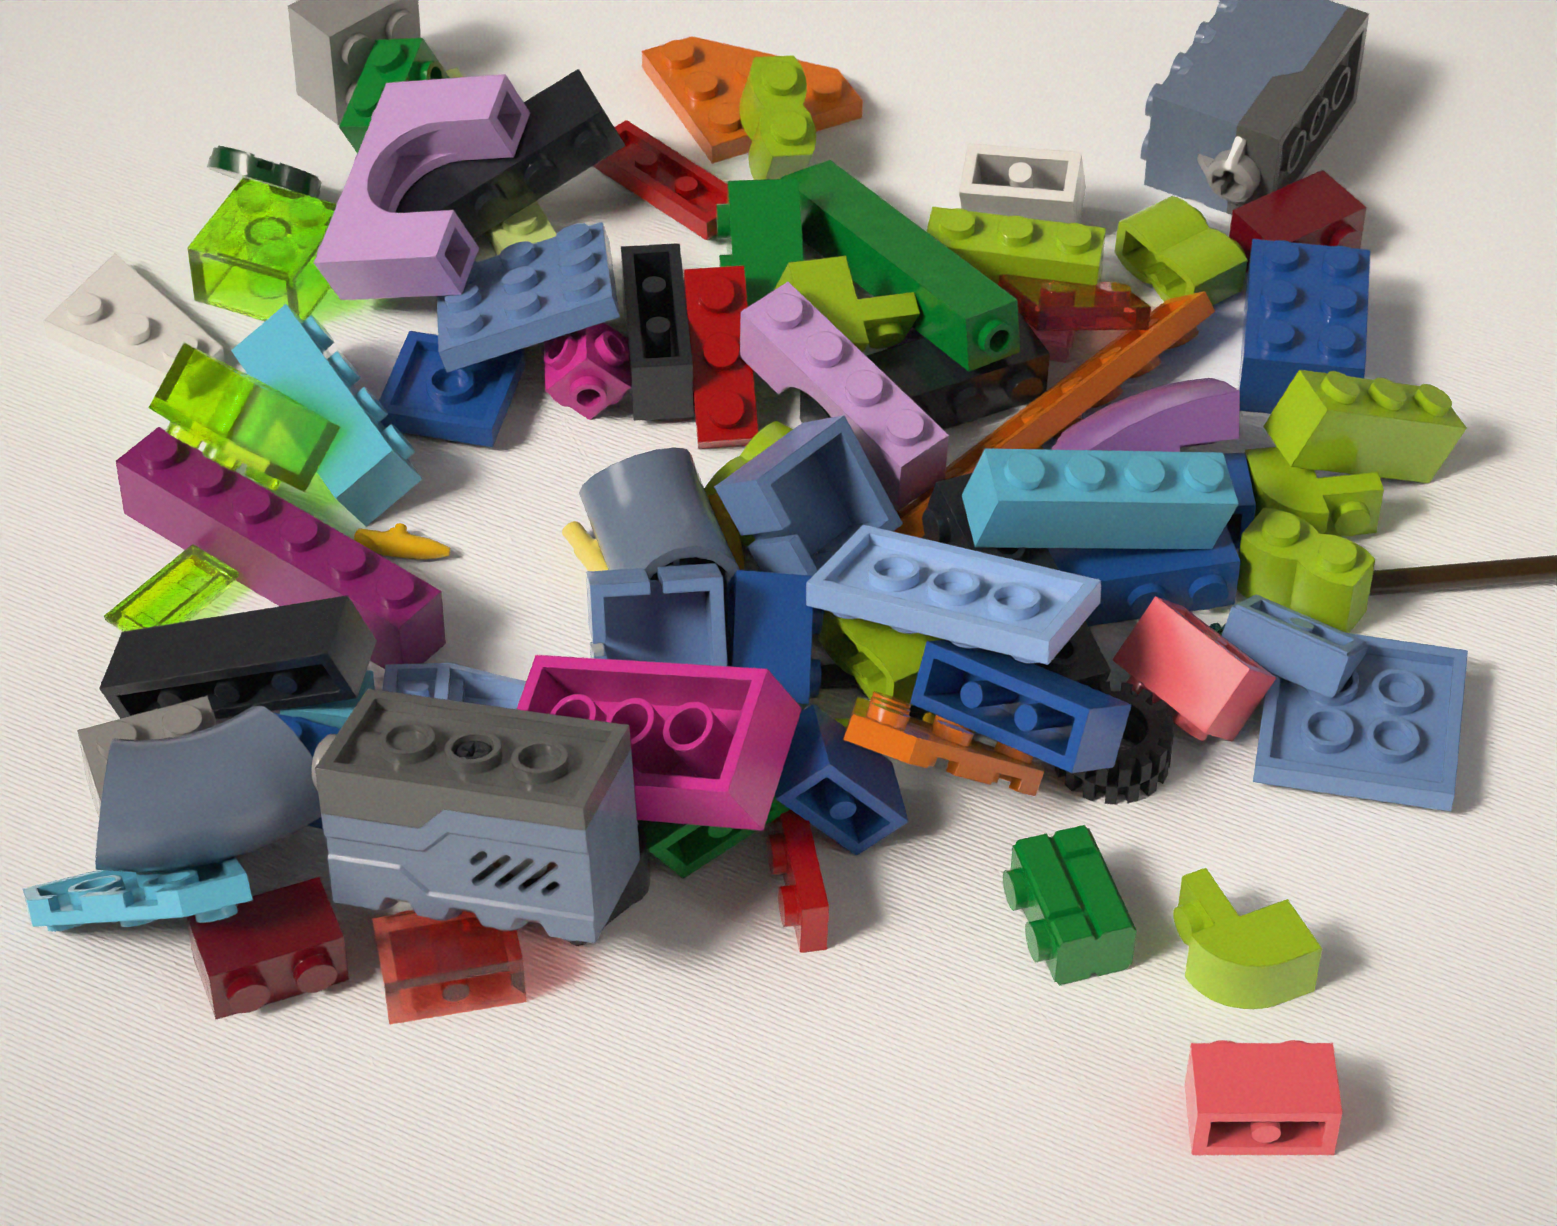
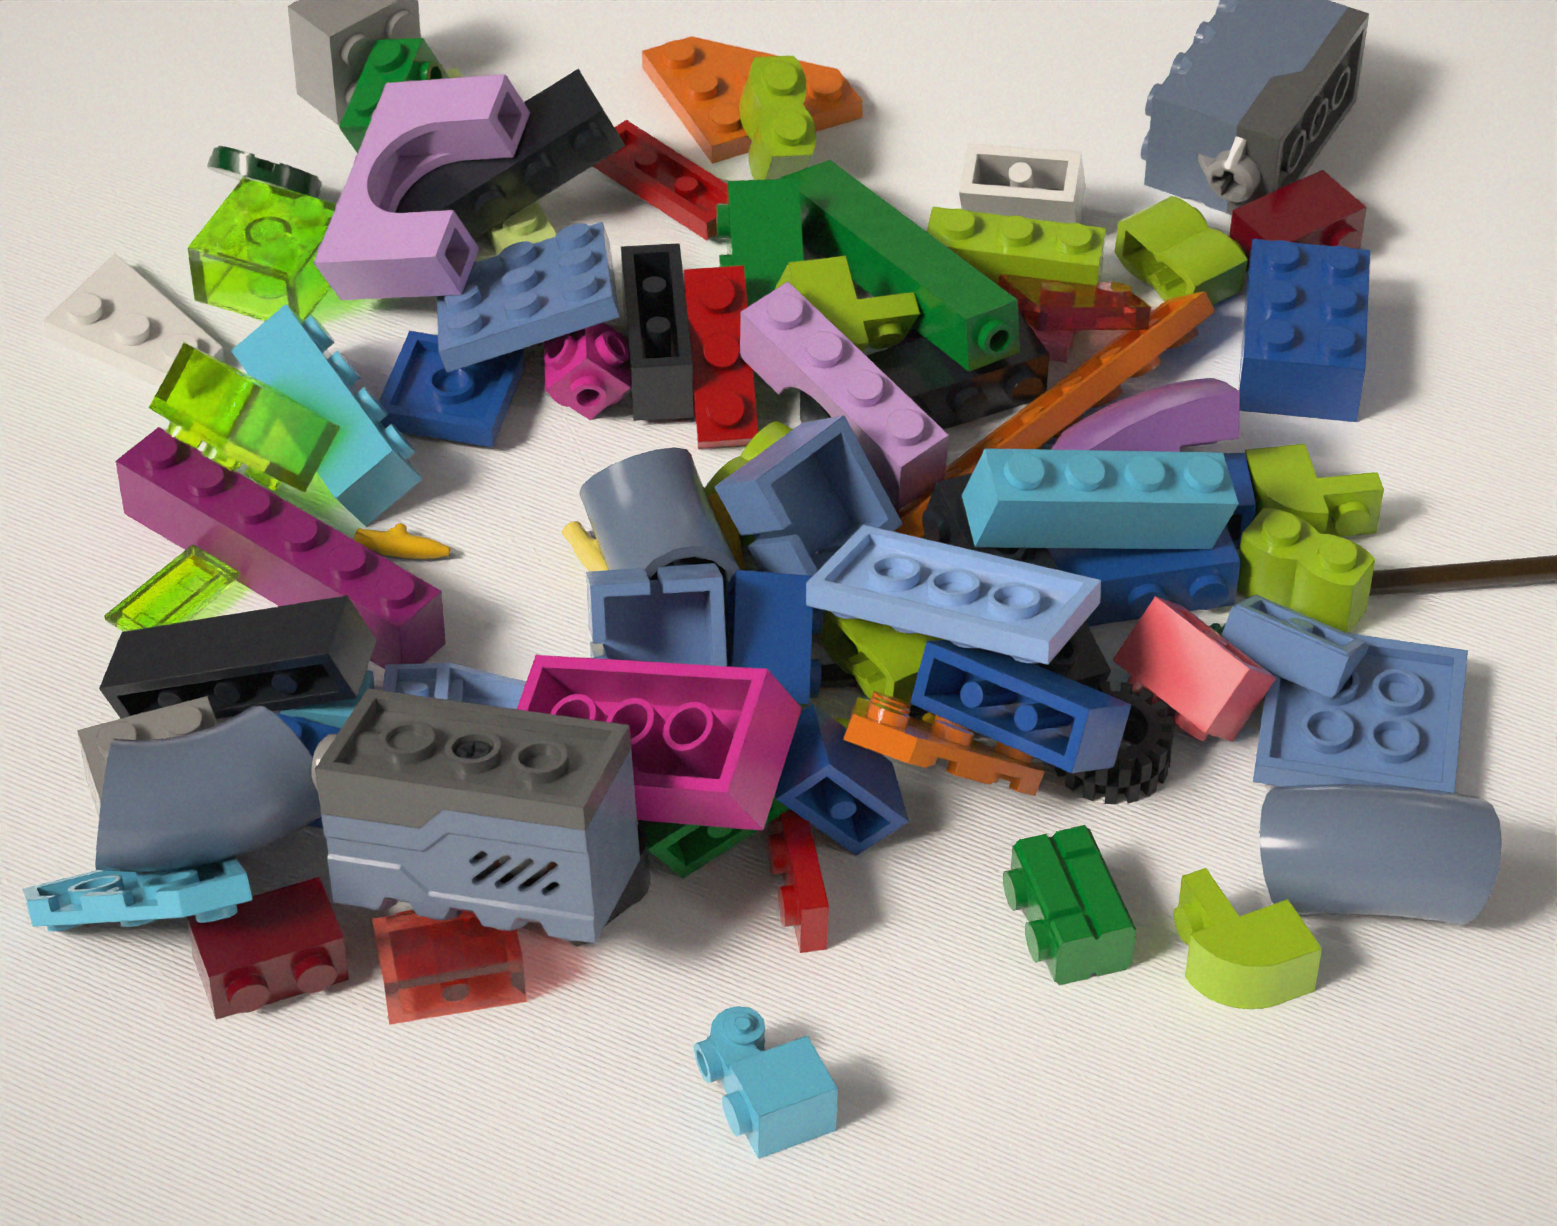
coral brick [1185,1040,1342,1155] -> none
lime brick [1263,370,1467,483] -> none
none -> medium azure brick [694,1006,838,1159]
none -> sand blue brick [1259,784,1502,925]

